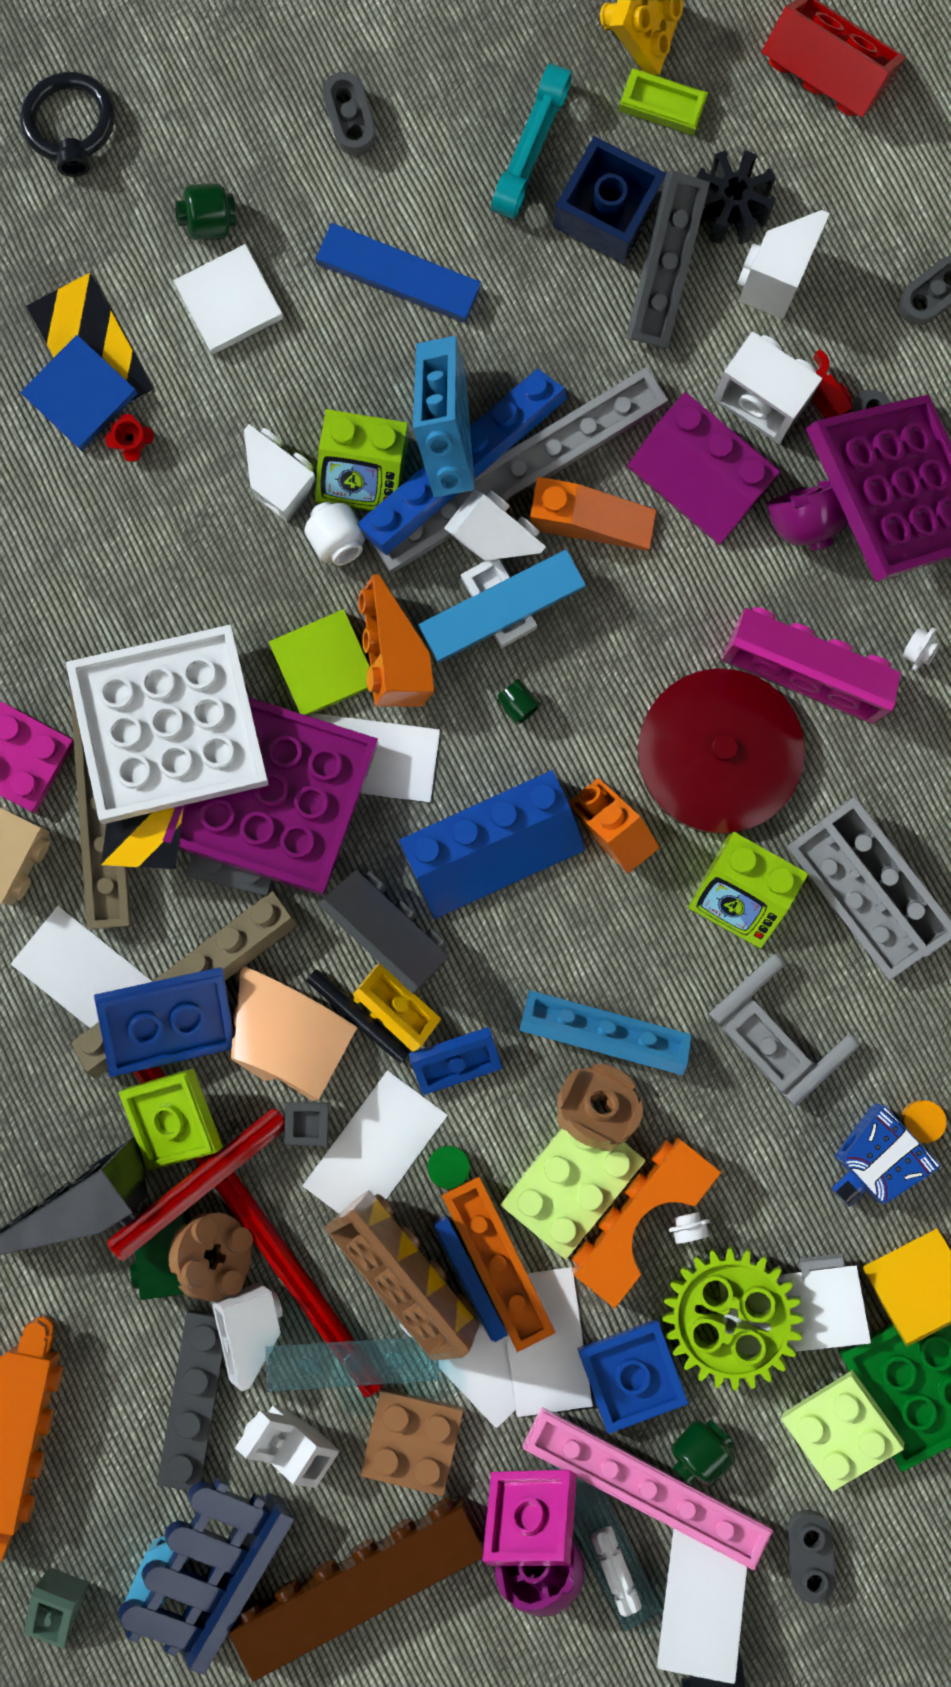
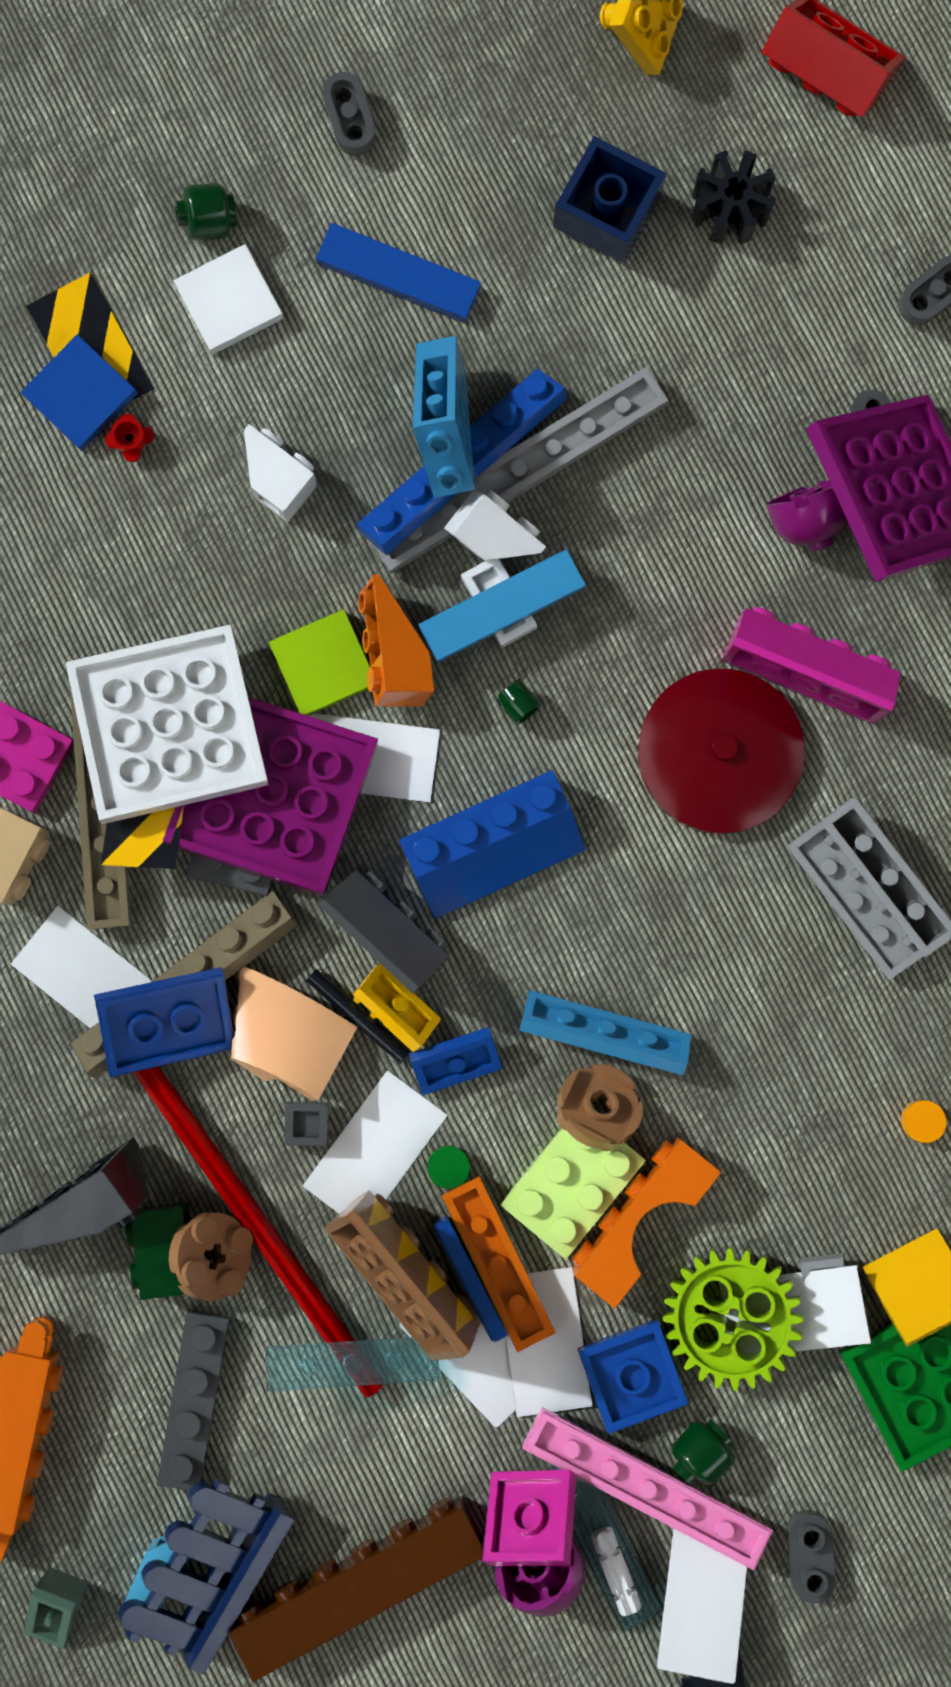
black piece [20,72,115,177] -> none
red axle [107,1109,285,1261] -> none
lime tile [118,1068,223,1171] -> none
white slope [211,1283,283,1392] -> none
white brick [235,1406,340,1488] -> none
white head [304,502,365,566] -> none
lime slope [315,409,410,512] -> none
medium nougat plate [360,1388,463,1497] -> none
teal piece [491,62,573,220] -> none
orange slope [530,477,656,551] -> none
orange slope [568,778,660,874] -> none
lime tile [618,68,708,136] -> none
dark grey plate [626,170,710,349] -> none
magenta slope [627,392,780,546] -> none
white plate [669,1212,710,1244] -> none
lime slope [687,832,809,949] -> none
light grey plate [709,954,860,1107] -> none
white brick [713,331,822,445] -> none
white slope [737,210,830,320] -> none
yellowish green plate [781,1370,905,1492] -> none
red plate [811,349,853,419] -> none
blue torso [831,1103,941,1207] -> none
white plate [903,627,940,672] -> none

